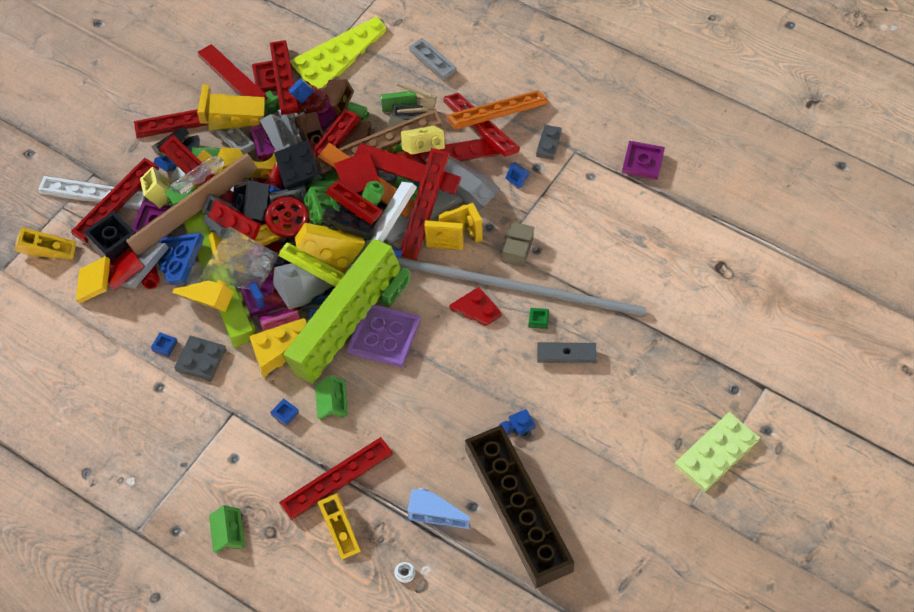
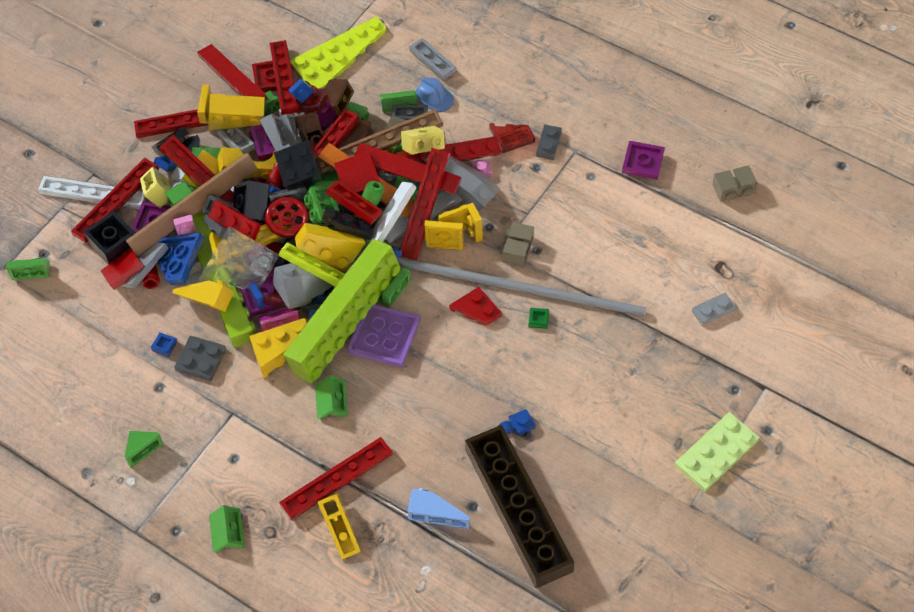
yellow slope [14,227,77,260] -> none
yellow tile [76,256,110,304] -> none
clear plate [170,156,225,194] -> none
blue plate [270,398,299,426] -> none
white plate [394,562,415,583] -> none
tan plant [396,83,437,113] -> none
red tile [443,93,520,157] -> none
orange tile [446,90,548,130] -> none
blue tile [505,162,530,188] -> none
dark grey tile [537,342,596,363] -> none
none -> bright green bracket [6,258,50,280]
none -> bright green slope [125,431,163,468]
none -> bright pink plate [173,215,196,236]
none -> medium blue piece [416,78,454,112]
none -> bright pink plate [471,159,492,178]
none -> clear red wing [489,123,535,154]
none -> light grey plate [692,292,736,326]
none -> dark tan piece [713,165,757,202]

